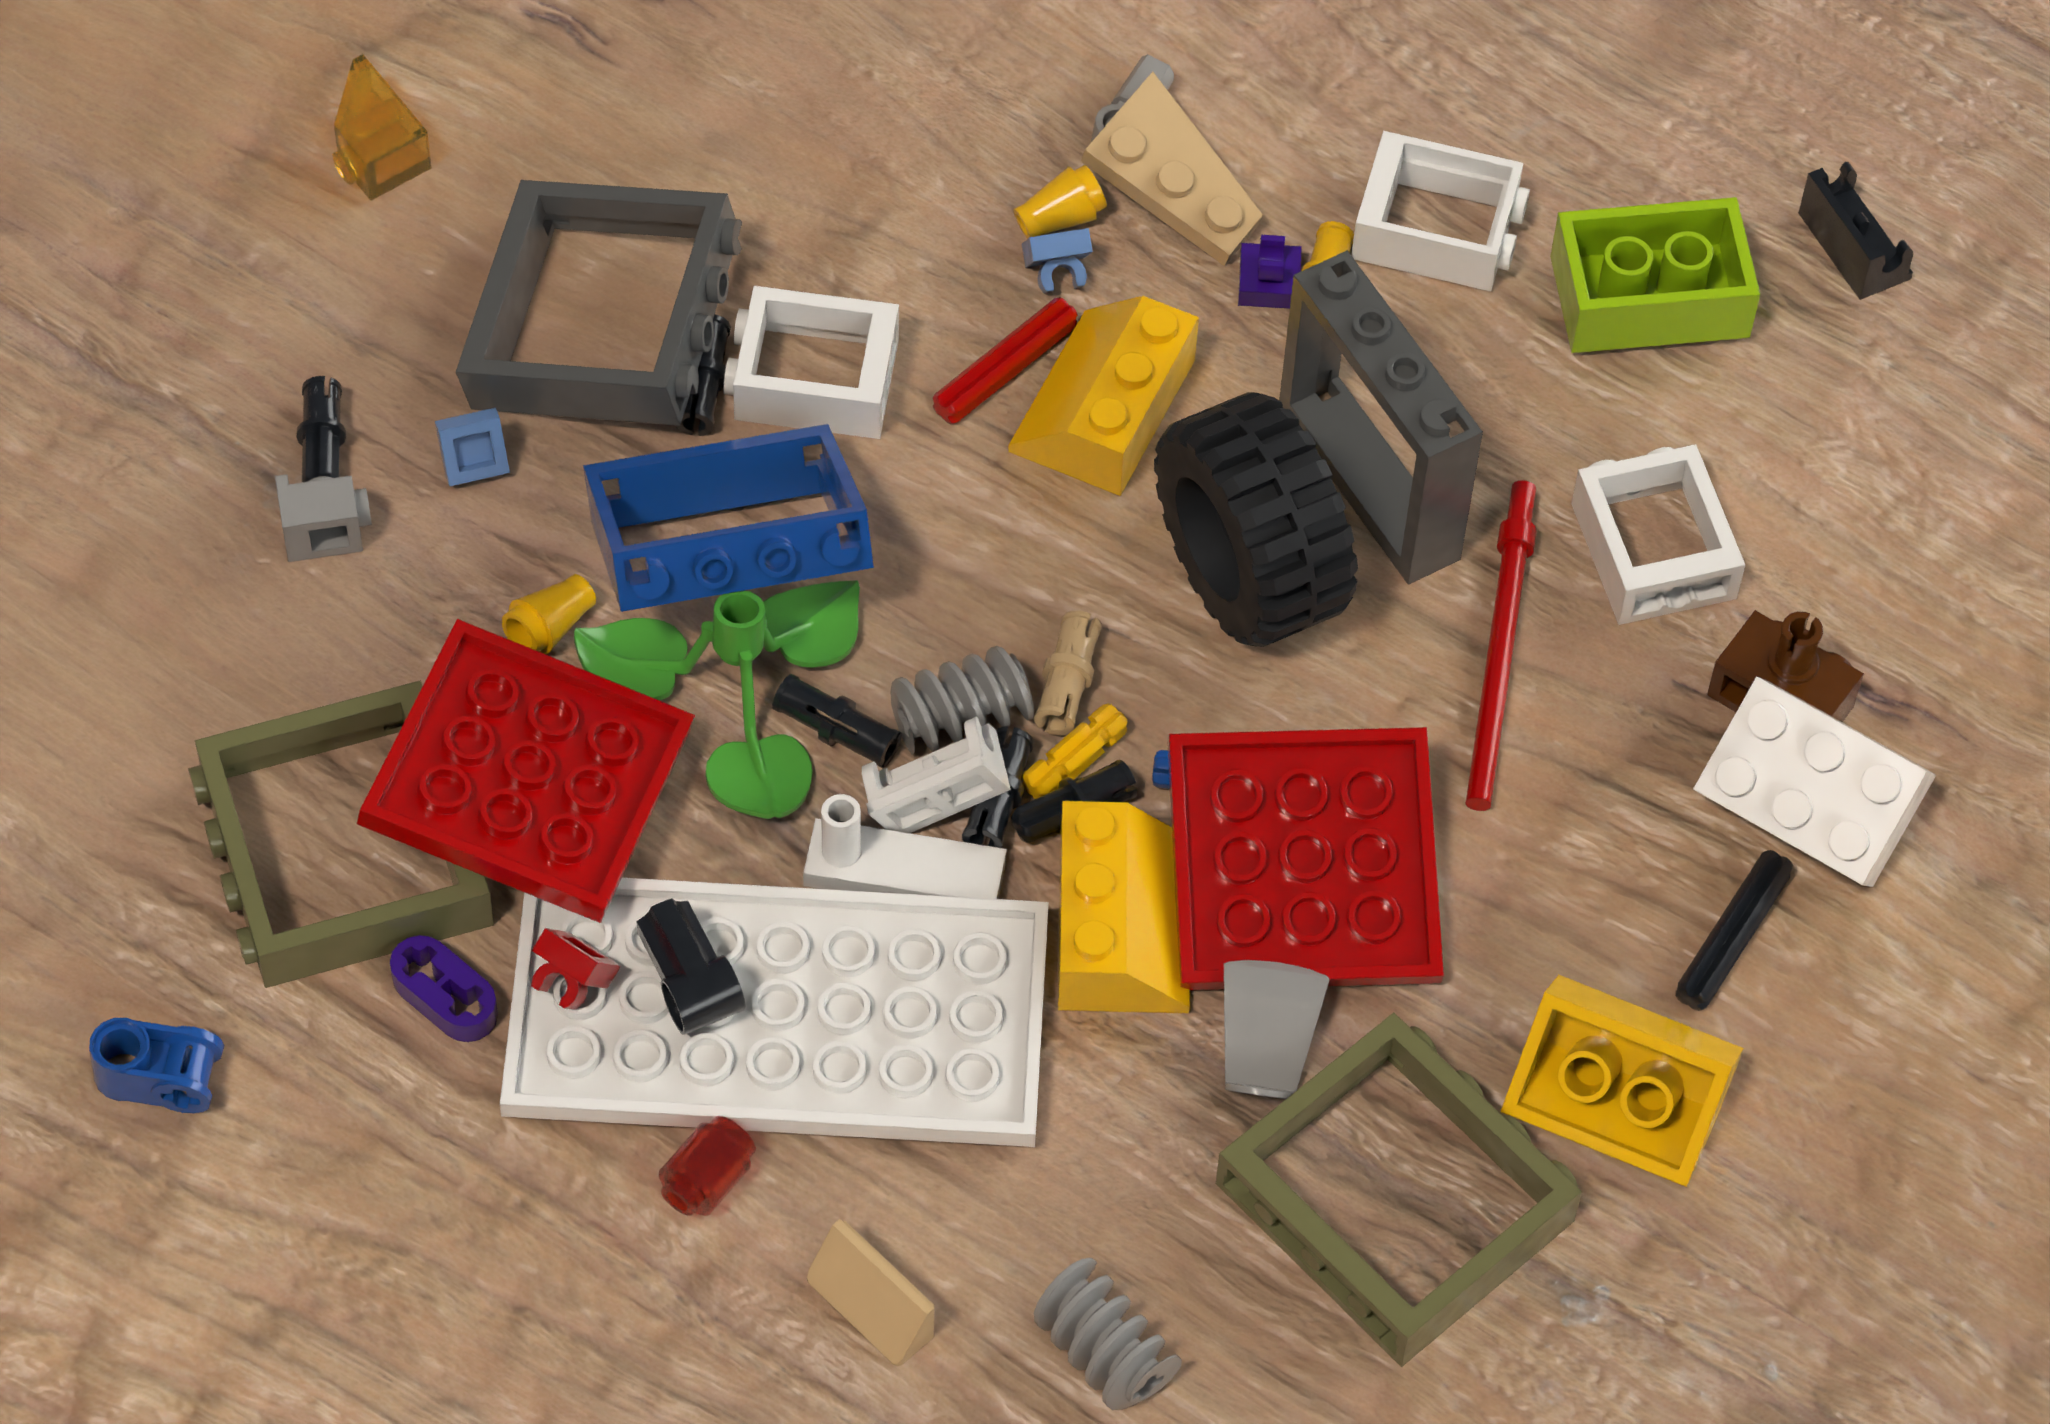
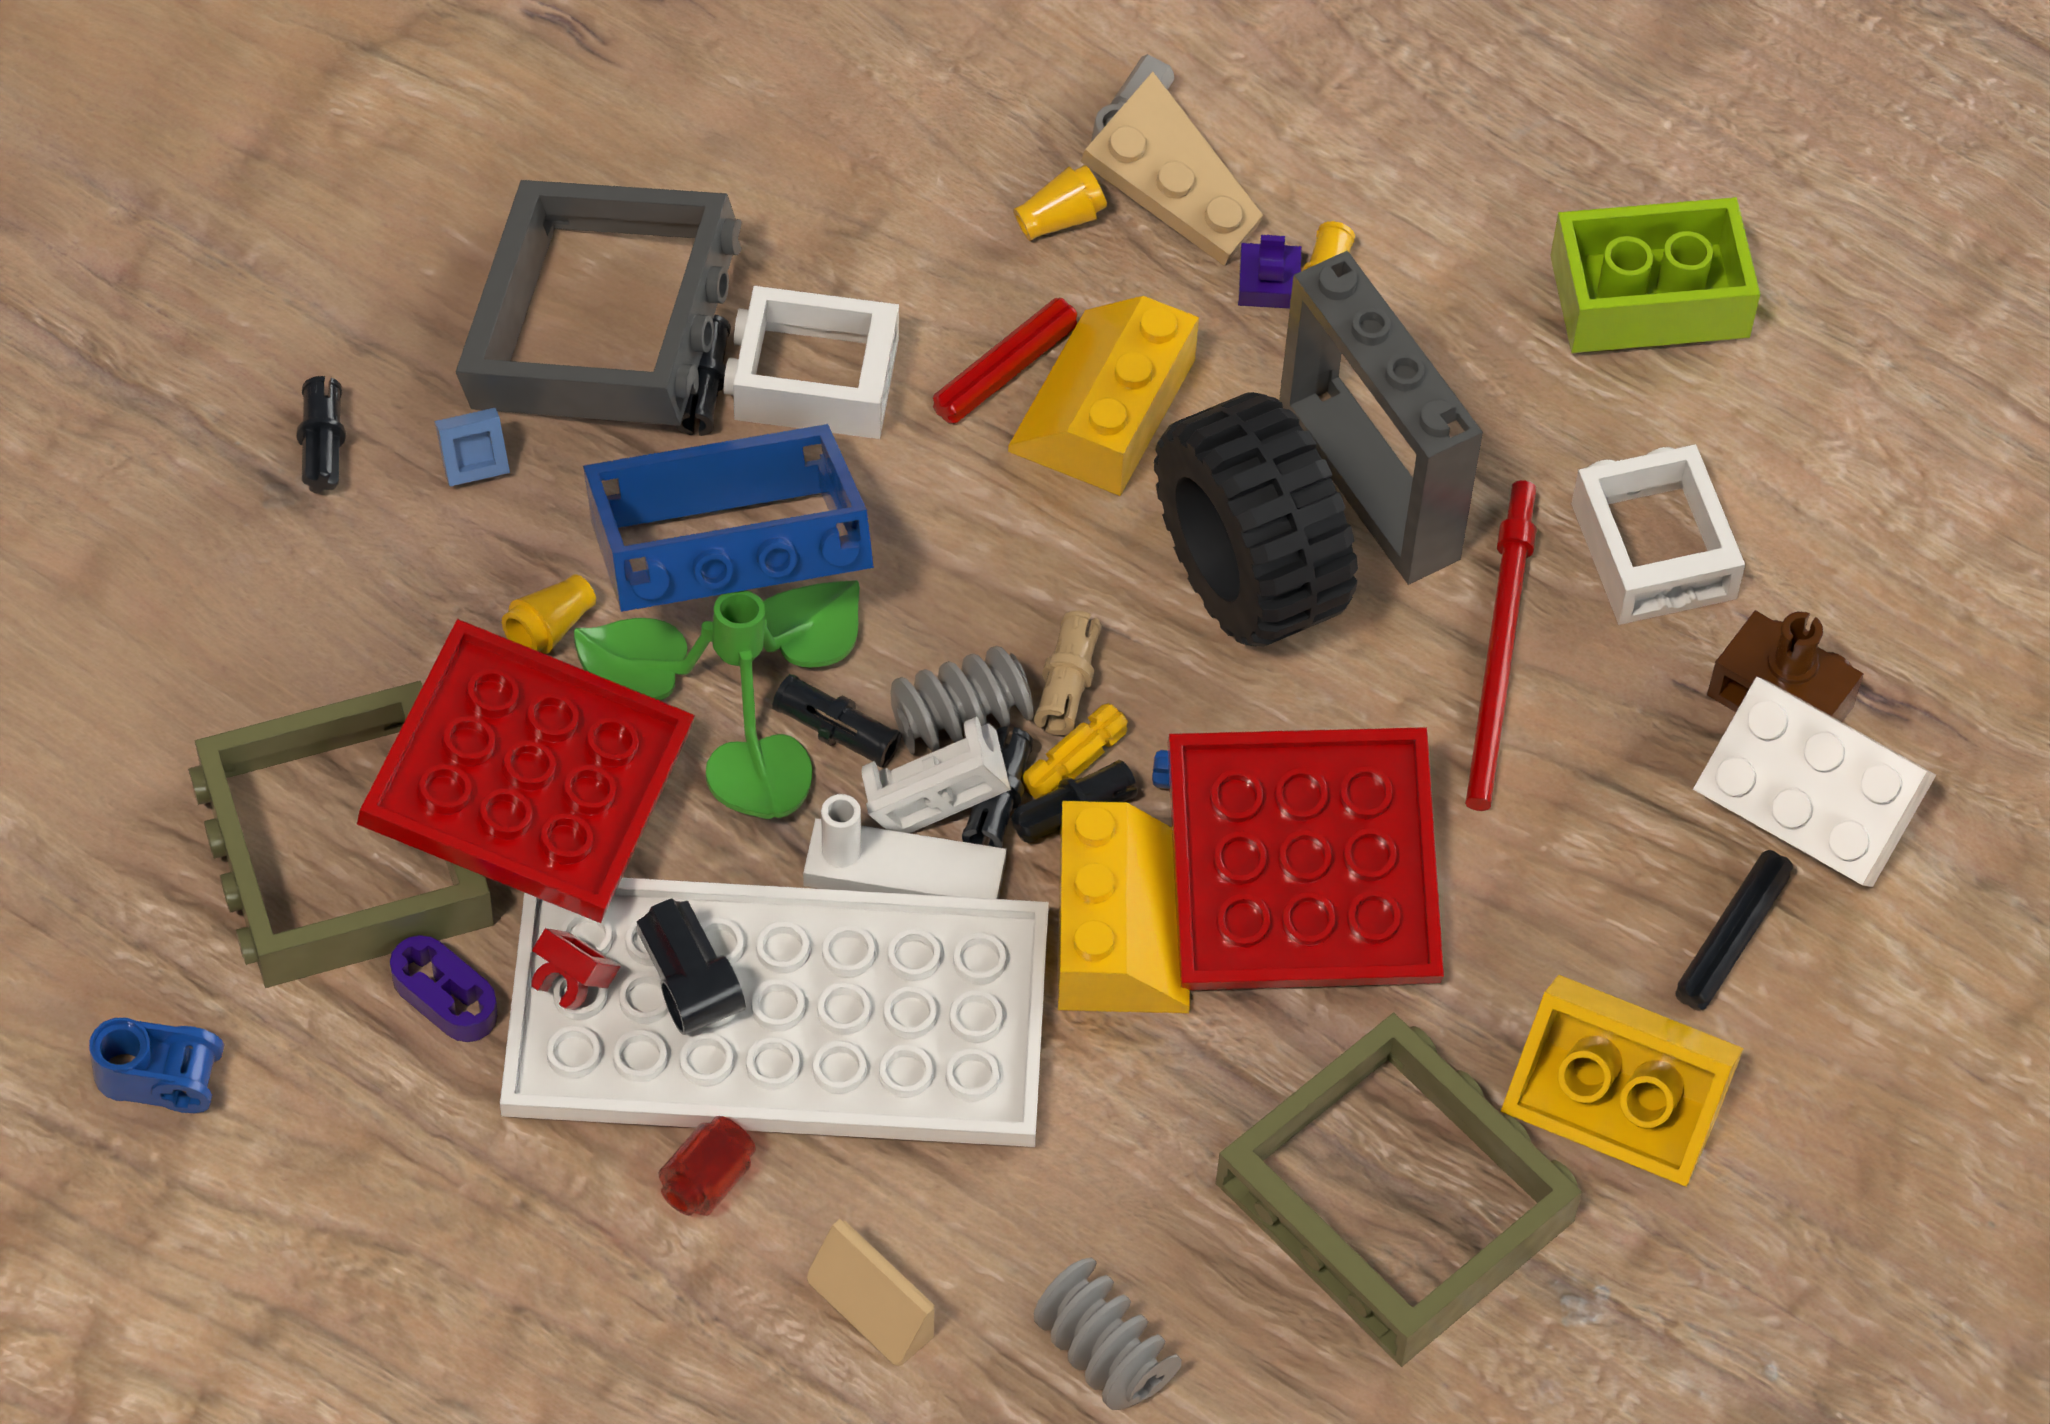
light grey brick [275,474,372,562] -> none
clear yellow slope [332,54,432,201] -> none
medium blue tile [1021,228,1093,294] -> none
light grey piece [1224,960,1330,1099] -> none
white window [1351,131,1530,292] -> none
black hinge [1798,162,1913,300] -> none

